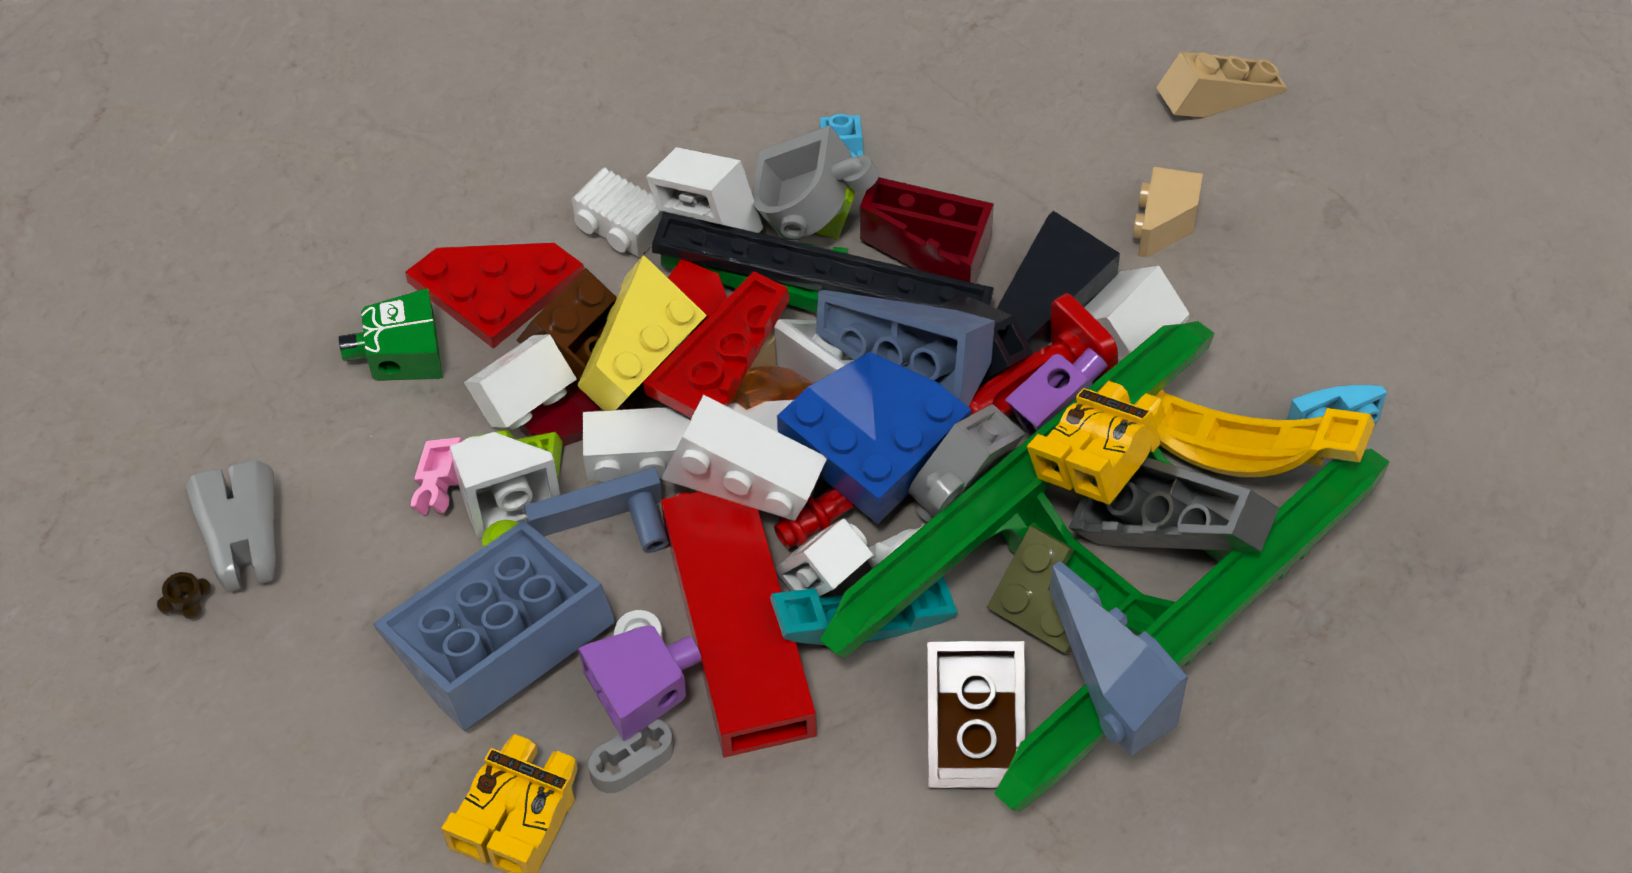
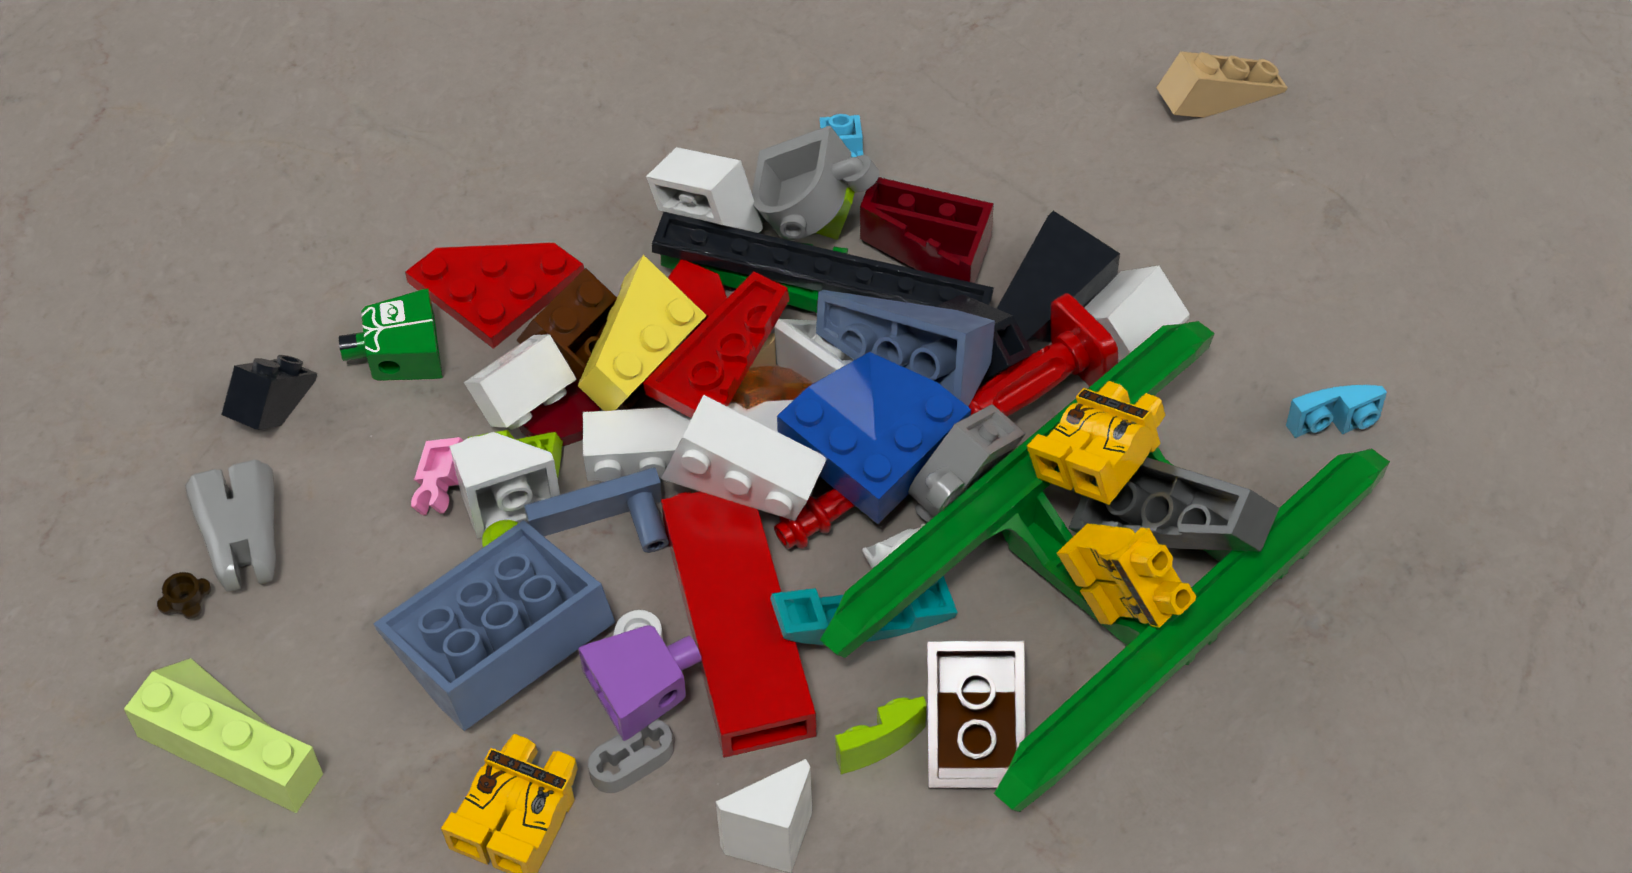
white brick [571,167,664,257] -> none
white brick [775,518,873,596] -> none
olive plate [987,526,1074,654] -> none
medium lavender torso [1005,348,1108,436] -> none
sand blue wedge [1050,561,1188,756] -> none
tan slope [1133,167,1203,257] -> none
yellow piece [1155,389,1375,477] -> none
none -> yellowish green wedge [124,658,323,813]
none -> black slope [221,355,318,430]
none -> white slope [716,759,812,873]
none -> lime slope [835,696,926,774]
none -> yellow hips [1057,523,1196,628]

